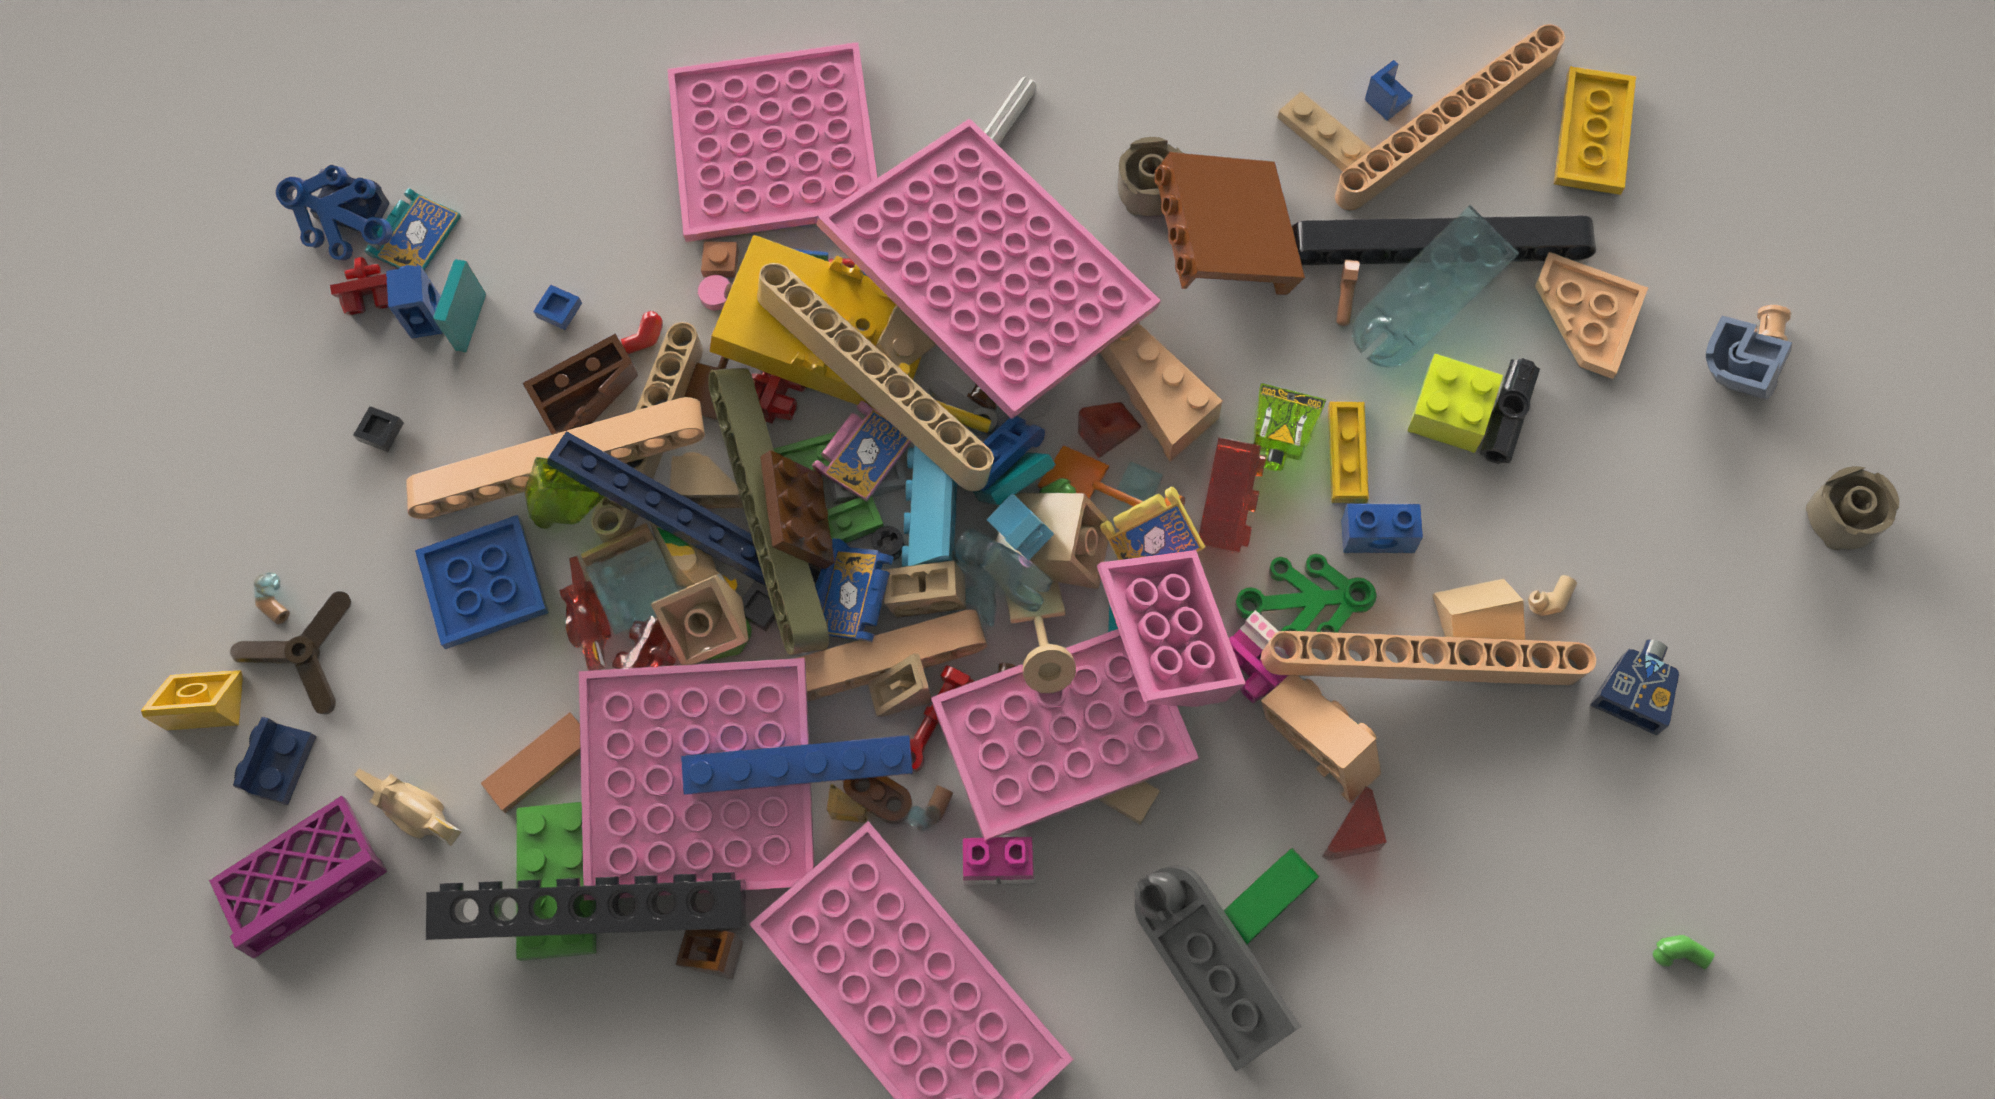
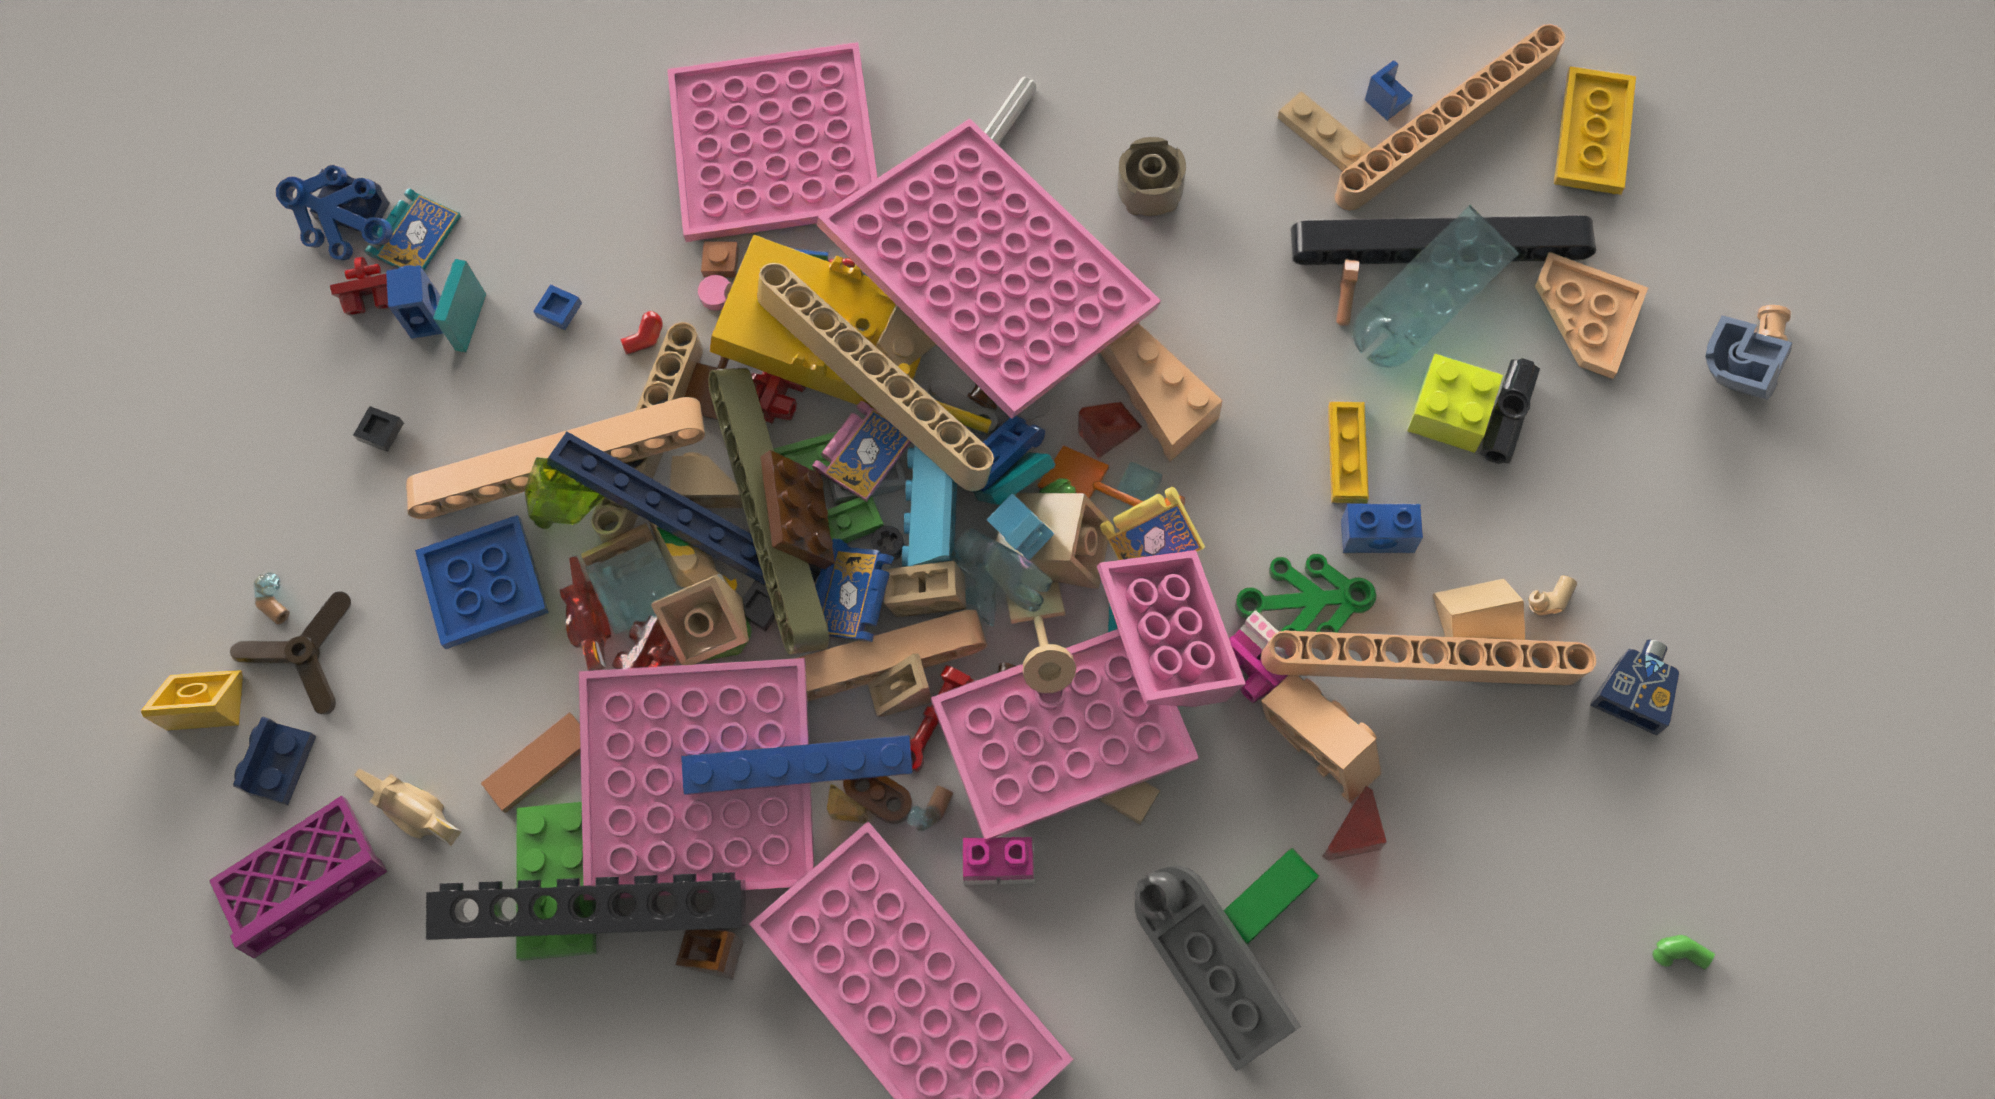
reddish brown wedge [522,333,638,435] -> none
dark orange panel [1154,152,1305,295] -> none
clear red wedge [1199,438,1266,554] -> none
clear neon green torso [1253,383,1326,471] -> none
dark tan brick [1806,466,1900,550] -> none

